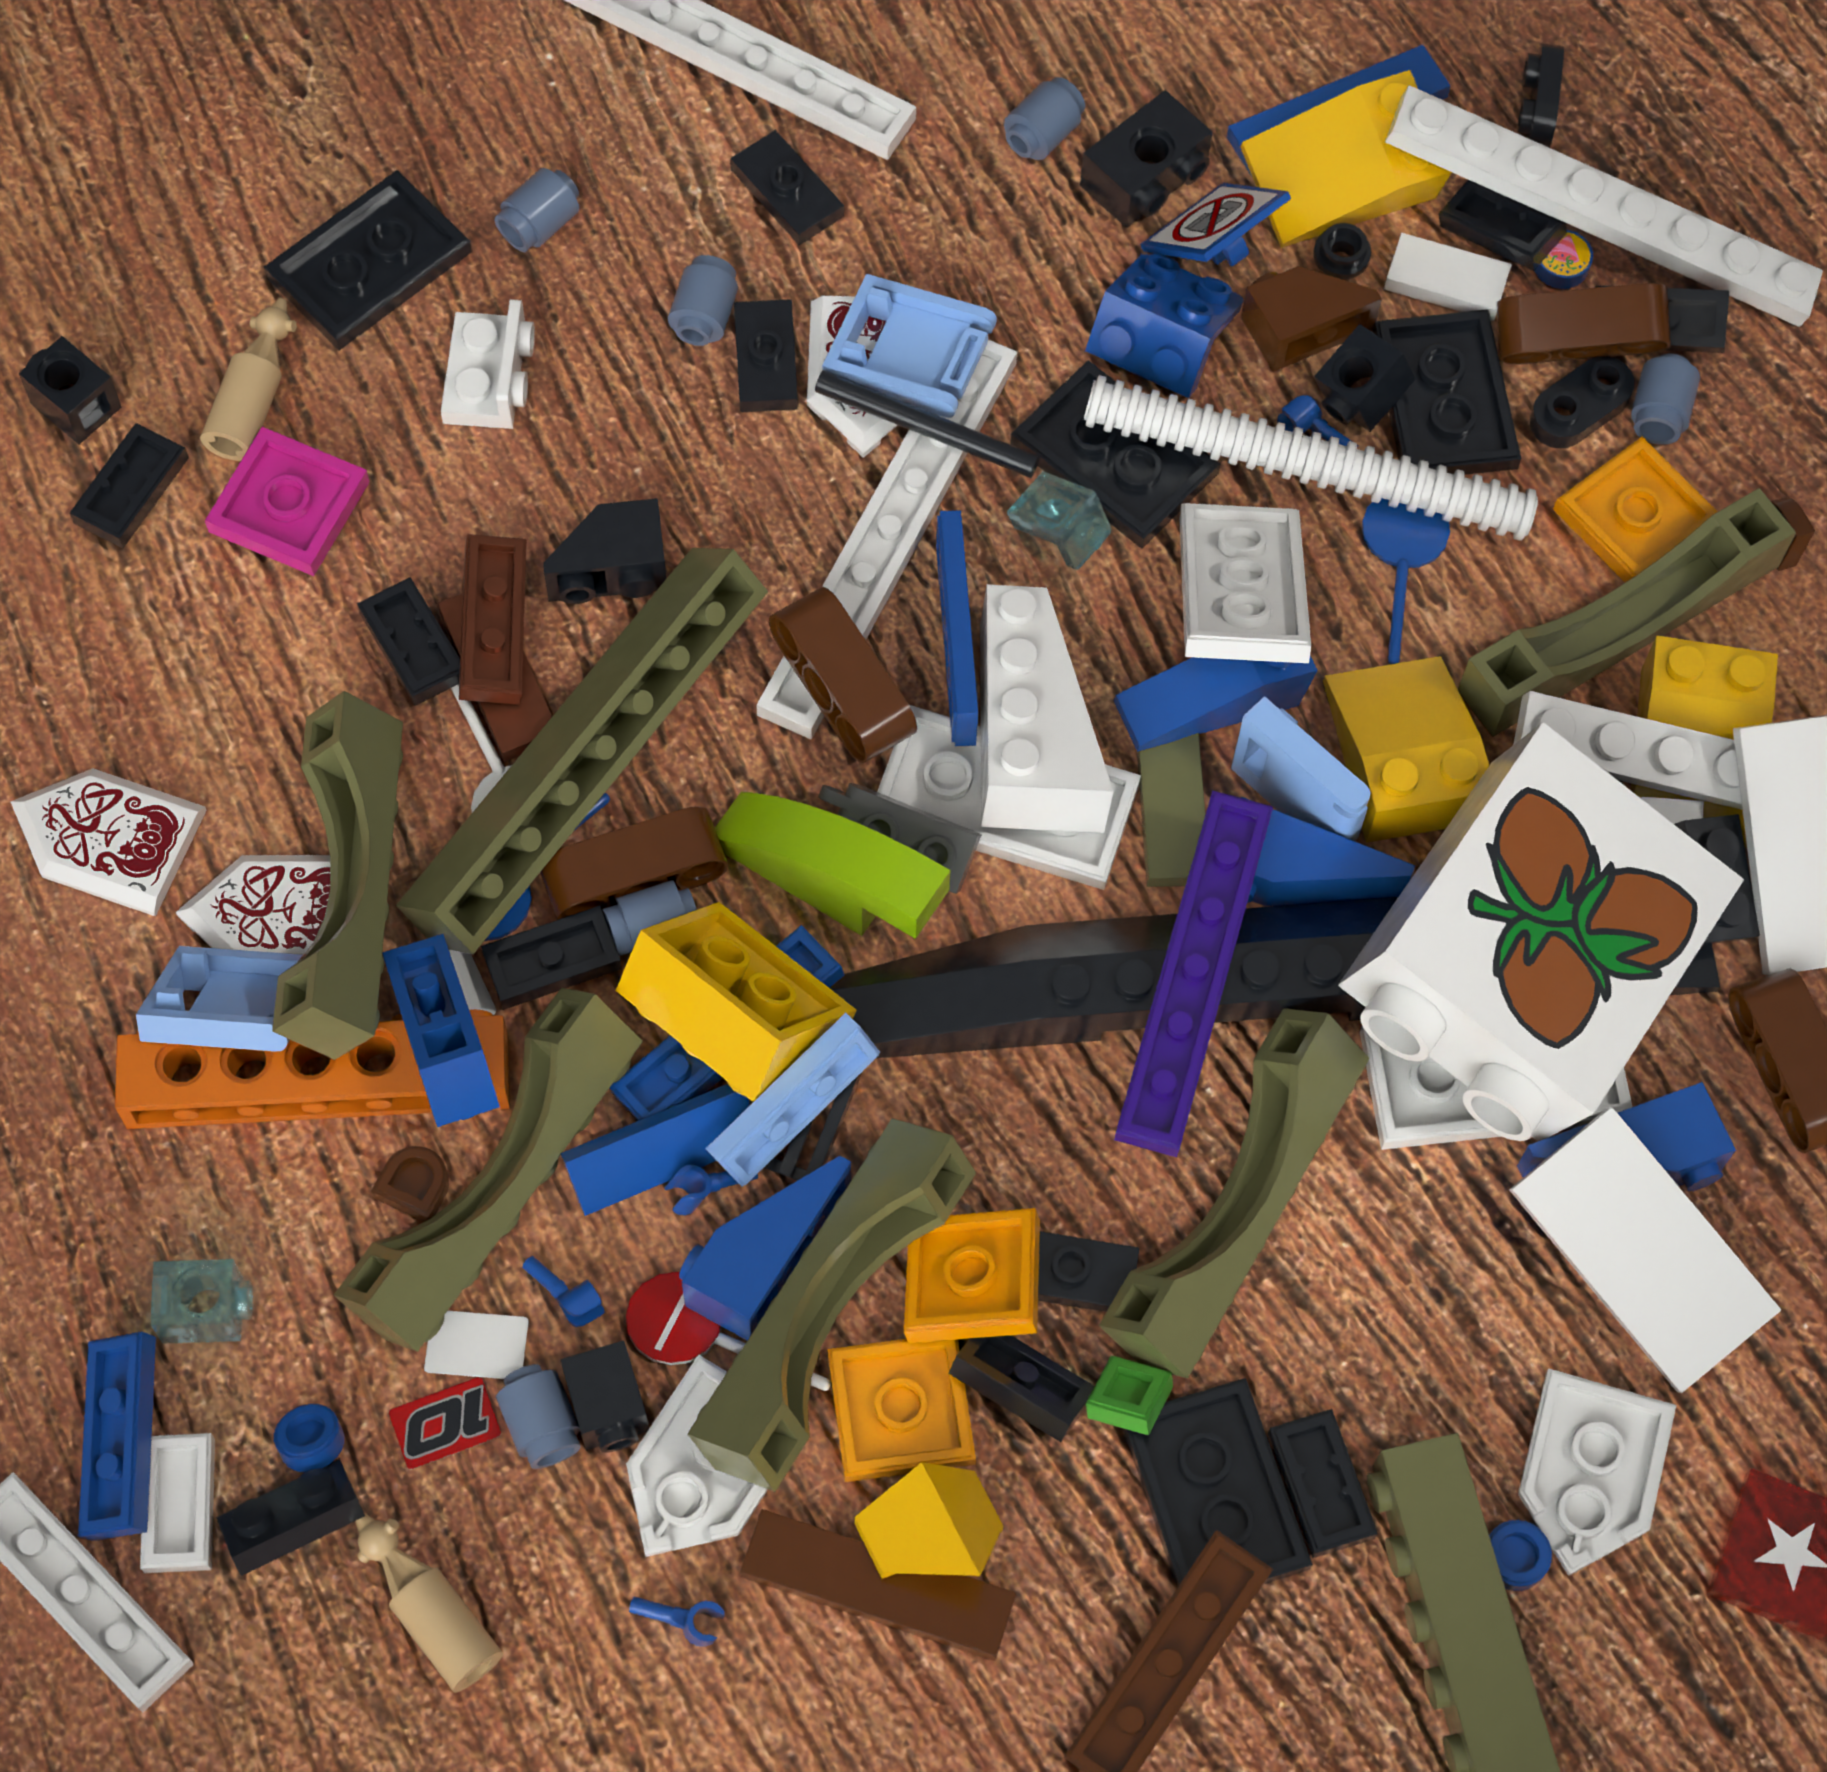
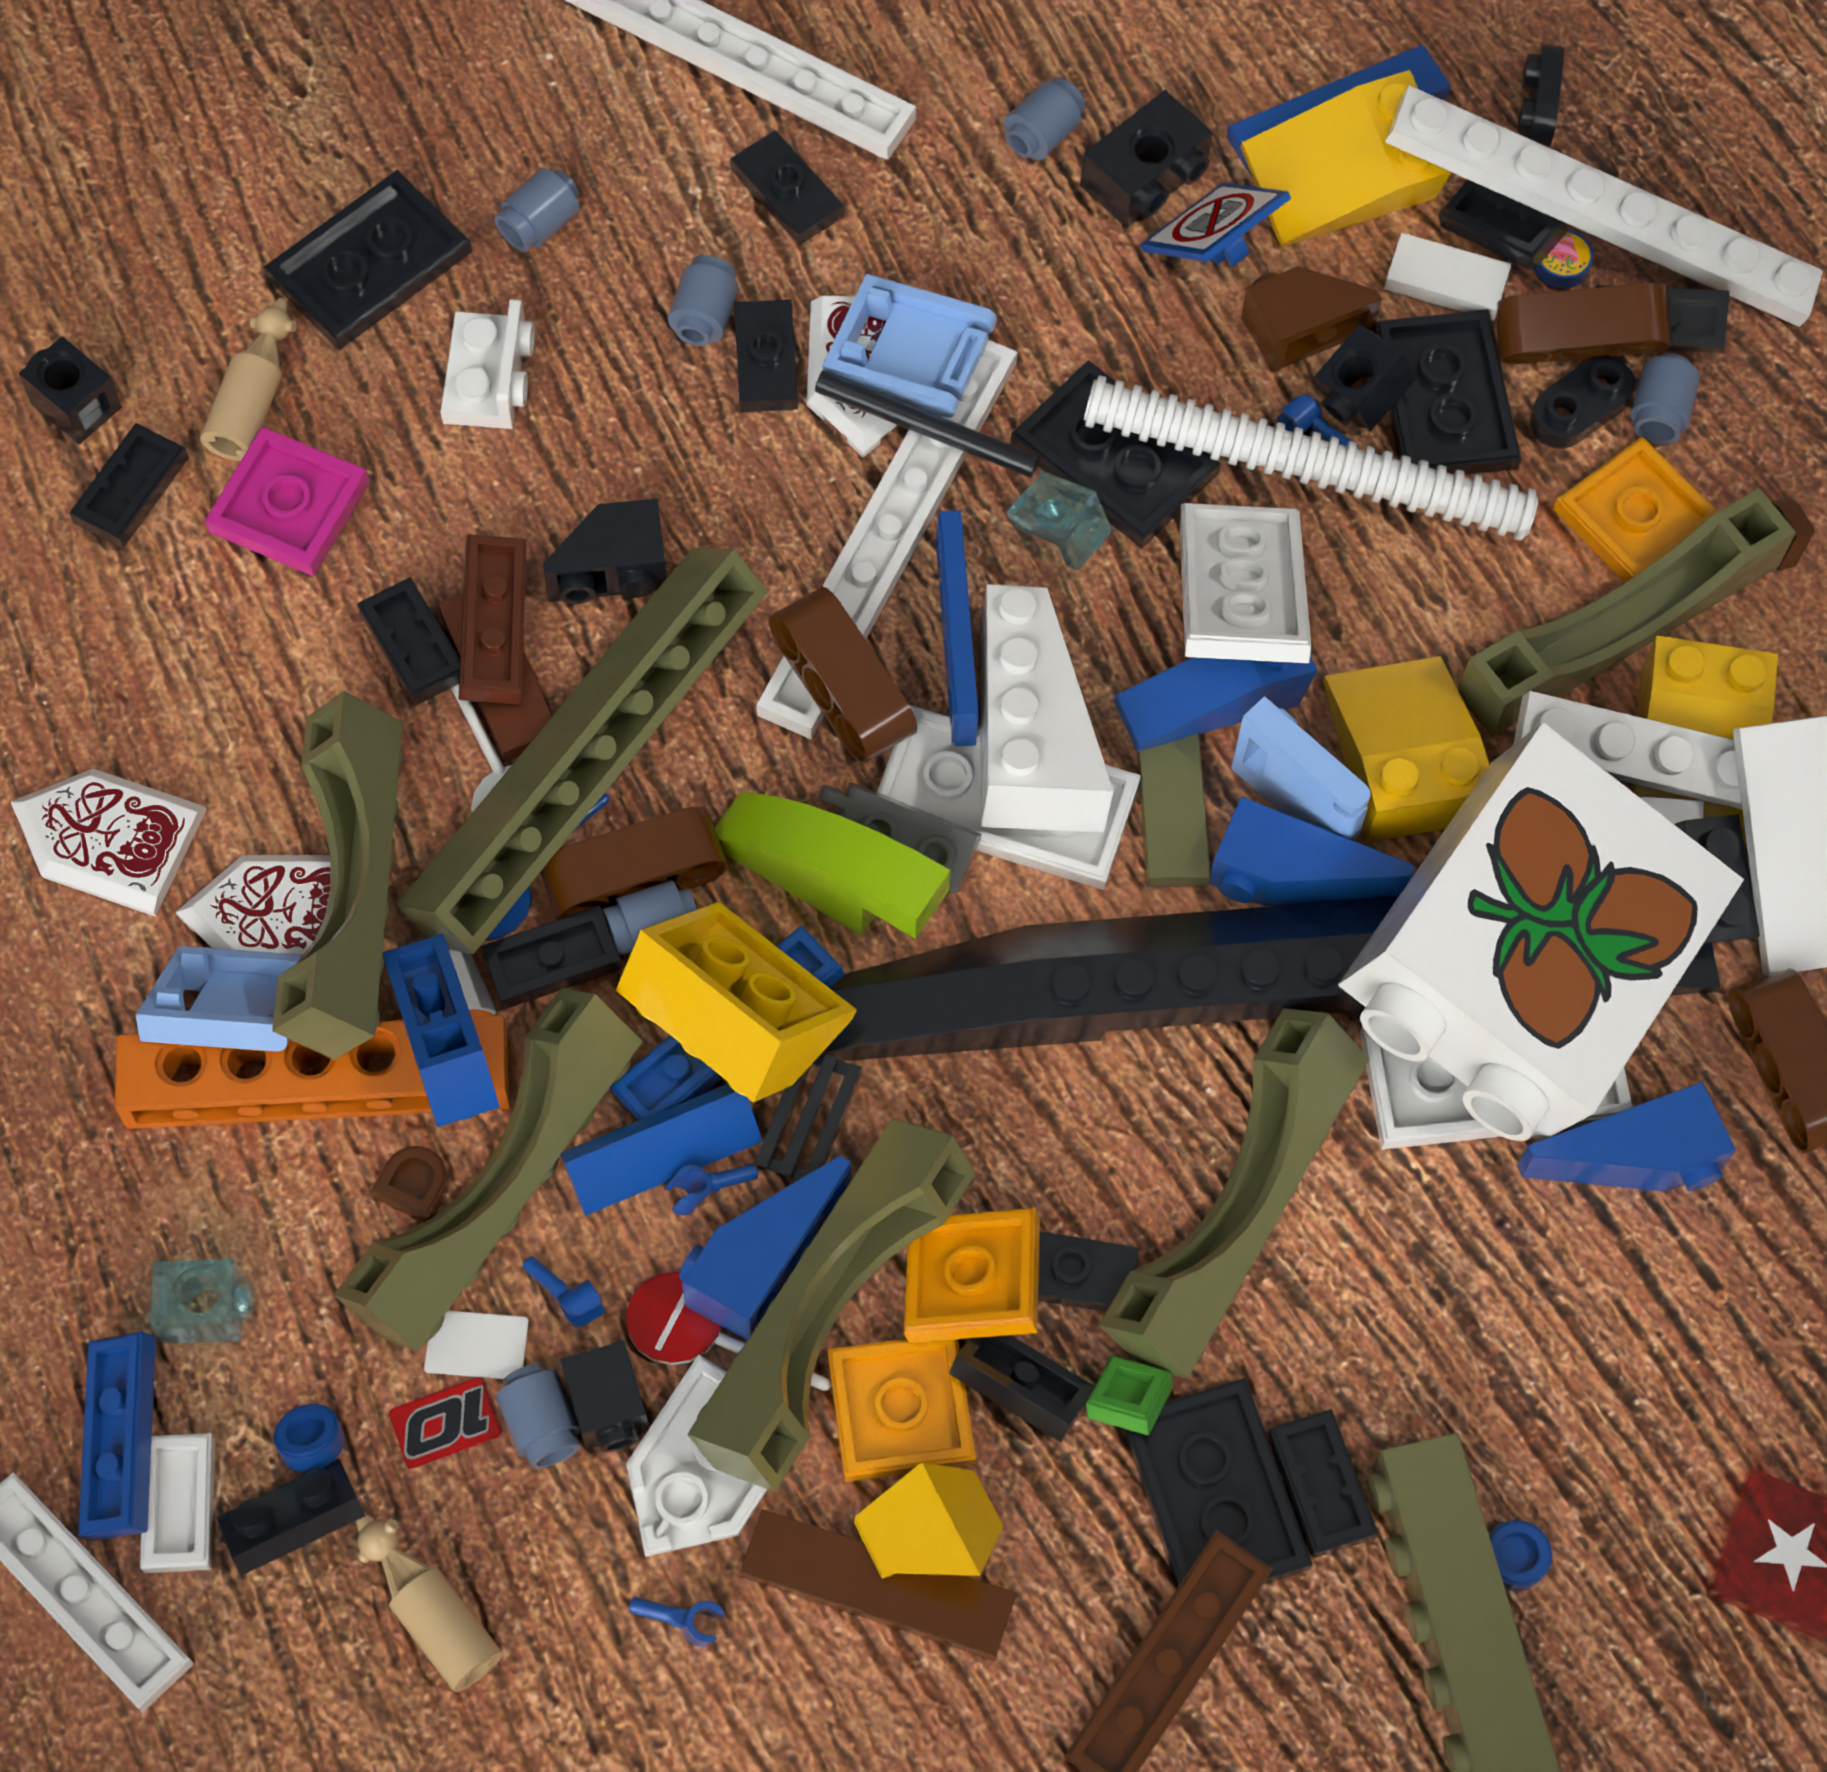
light blue tile [706,1012,880,1187] -> none
blue bracket [1085,254,1244,398] -> none
dark purple tile [1114,790,1273,1158] -> none
black plate [1313,223,1371,279] -> none
blue piece [1362,498,1450,664] -> none
white tile [1509,1107,1781,1393] -> none
white tile [1518,1368,1676,1576] -> none

